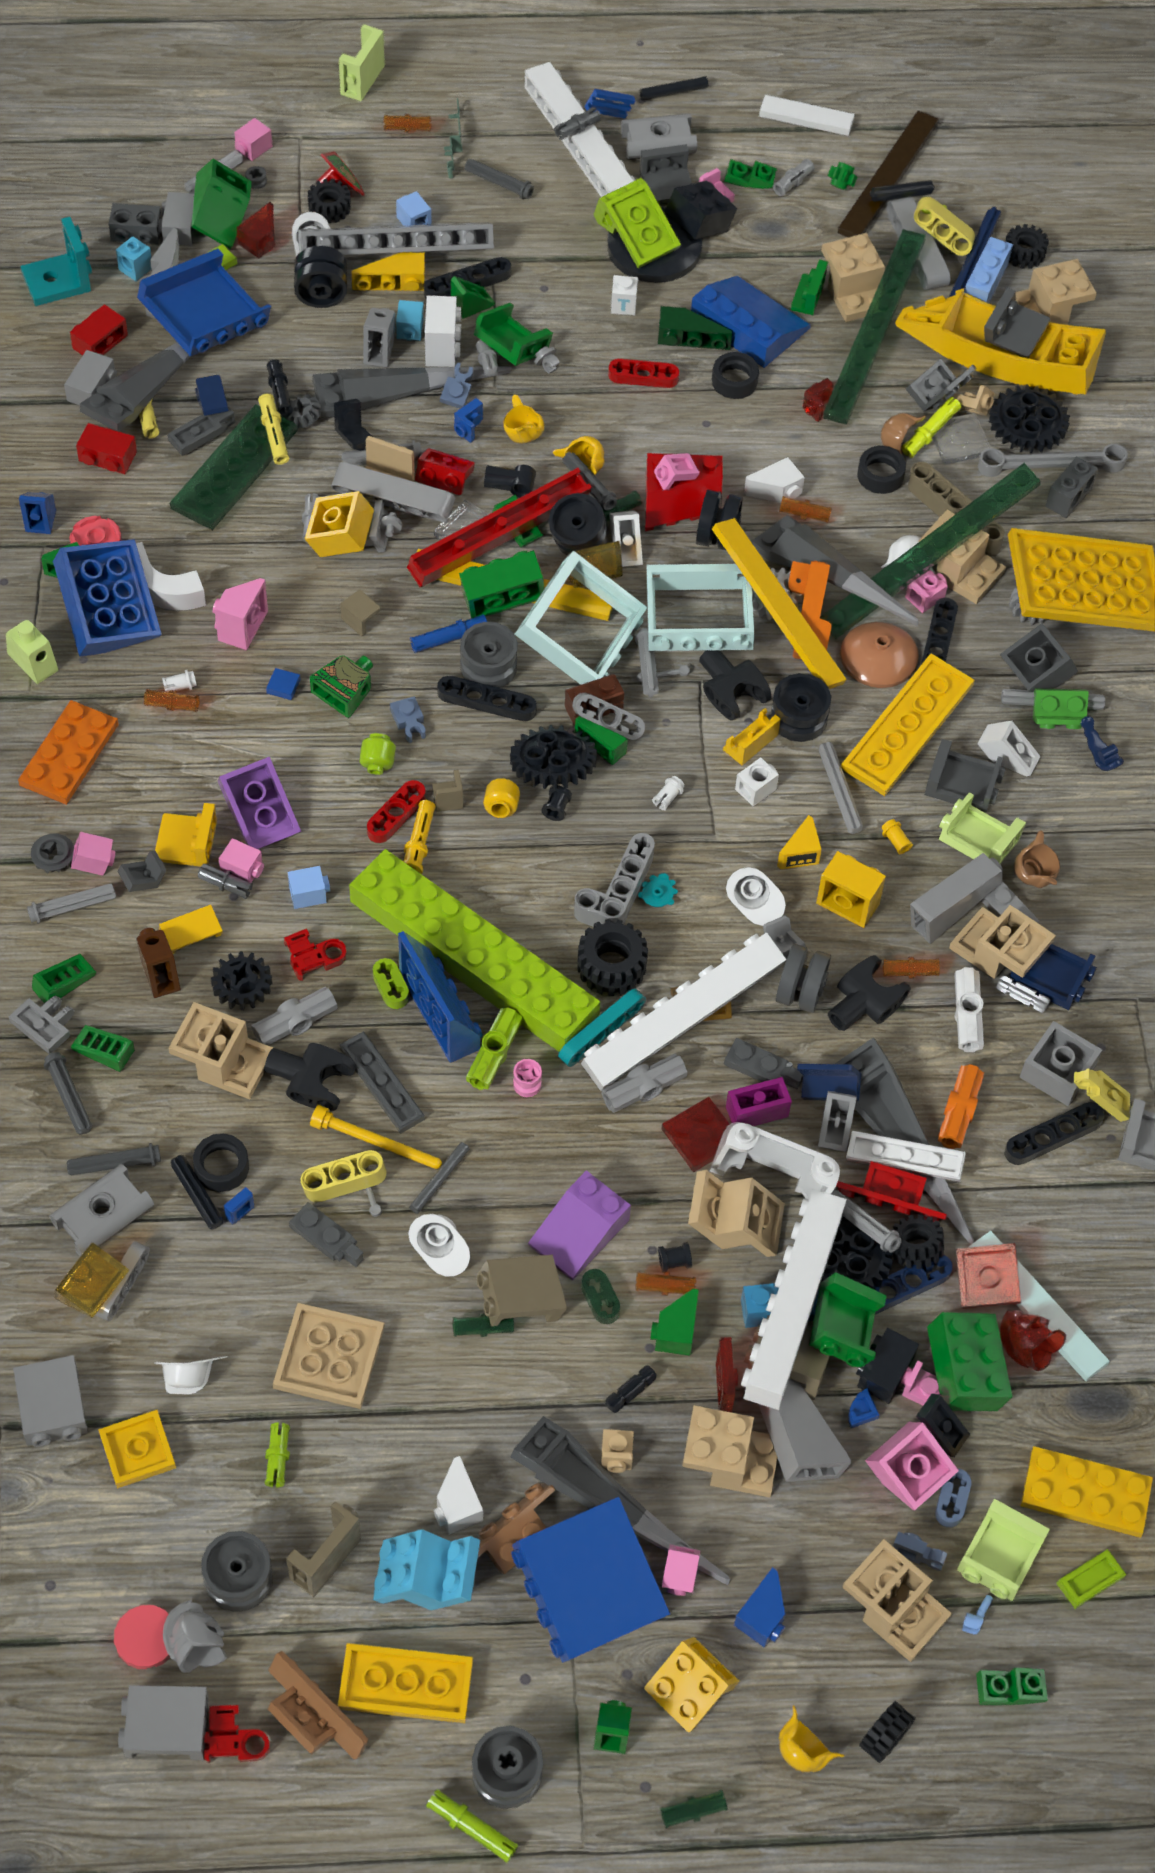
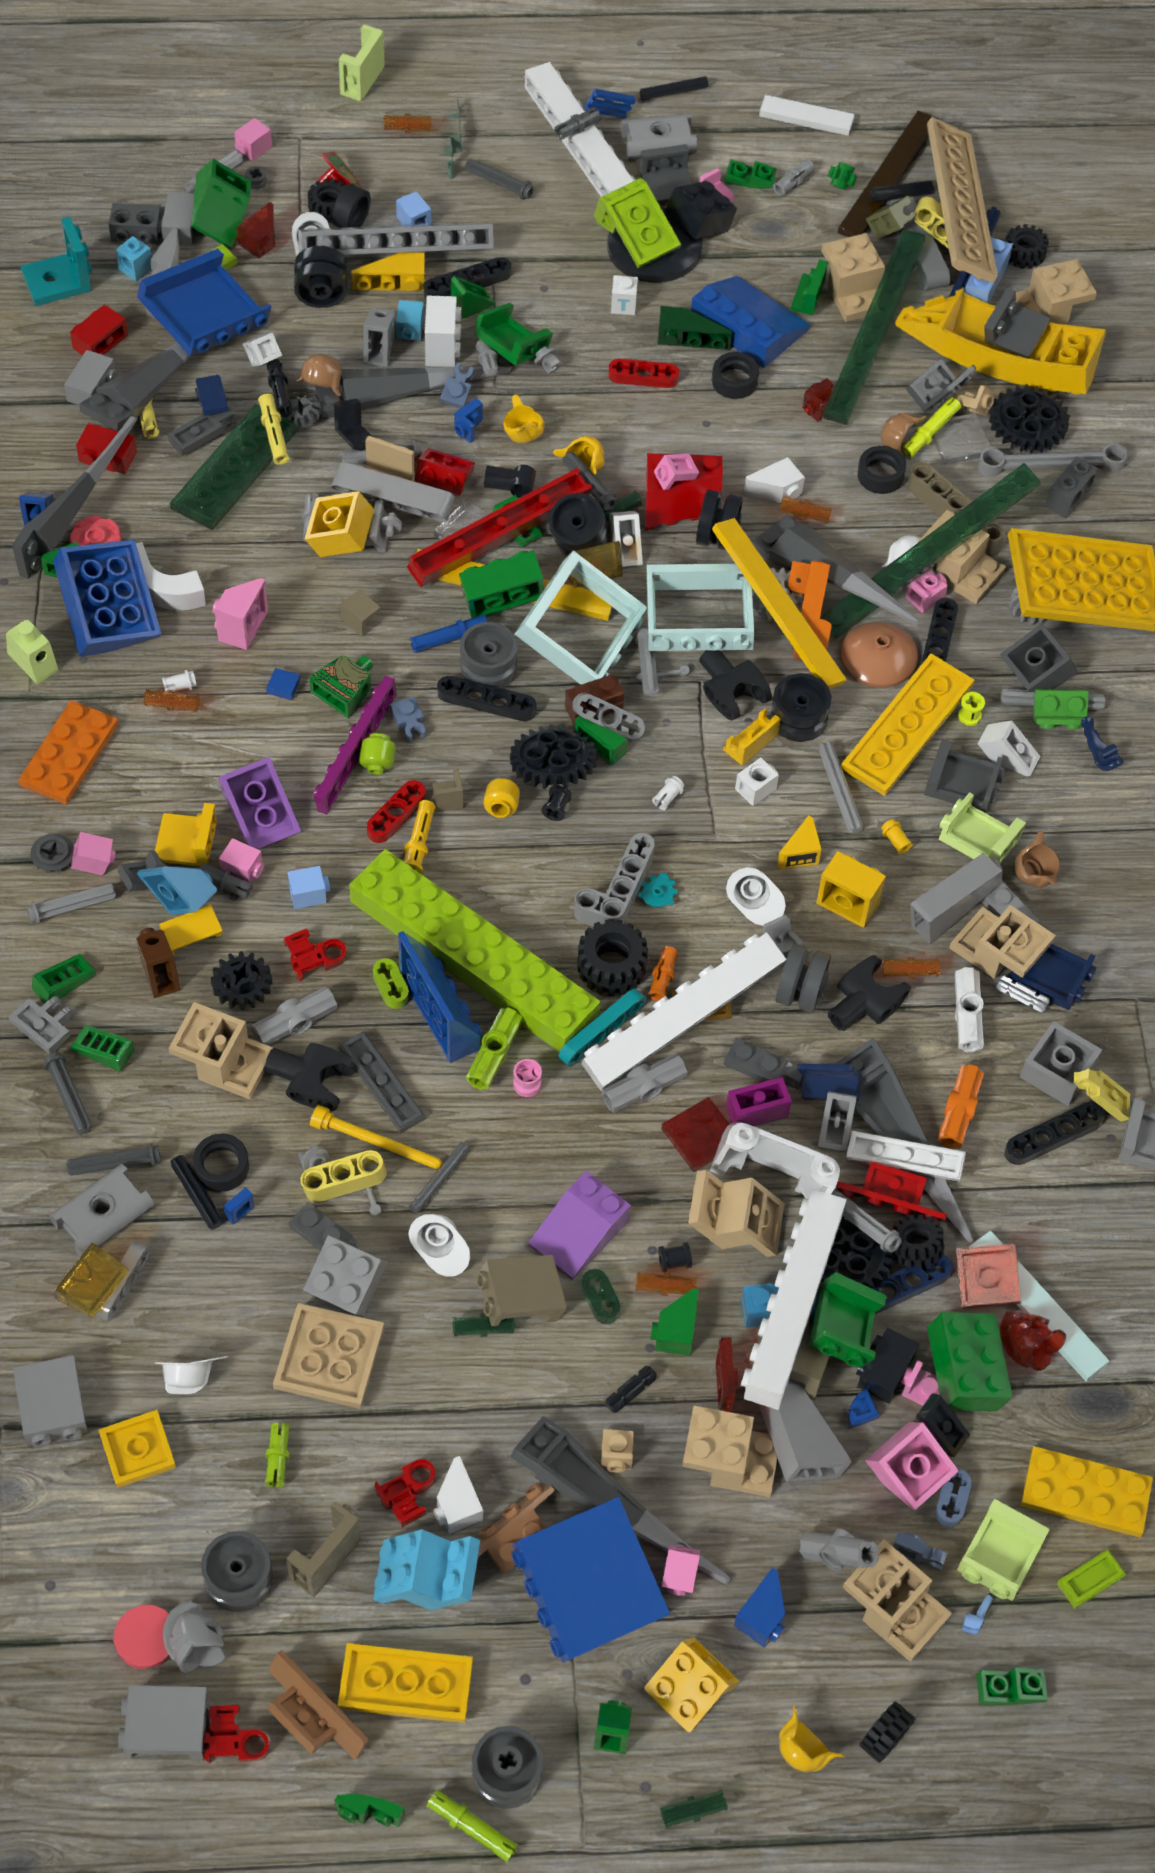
none -> dark grey plate [12,416,138,579]
none -> dark azure slope [137,866,217,915]
none -> white brick [242,332,282,366]
none -> medium nougat hair [296,354,342,396]
none -> light grey plate [298,1144,329,1170]
none -> light grey brick [303,1235,388,1316]
none -> magenta plate [313,676,397,815]
none -> black tyre [332,184,371,228]
none -> green slope [334,1794,405,1828]
none -> red piece [374,1459,435,1527]
none -> orange pin [648,946,679,1002]
none -> light grey piece [799,1529,879,1571]
none -> olive hinge [866,196,915,239]
none -> tan plate [927,117,998,283]
none -> neon yellow bush [958,692,985,726]

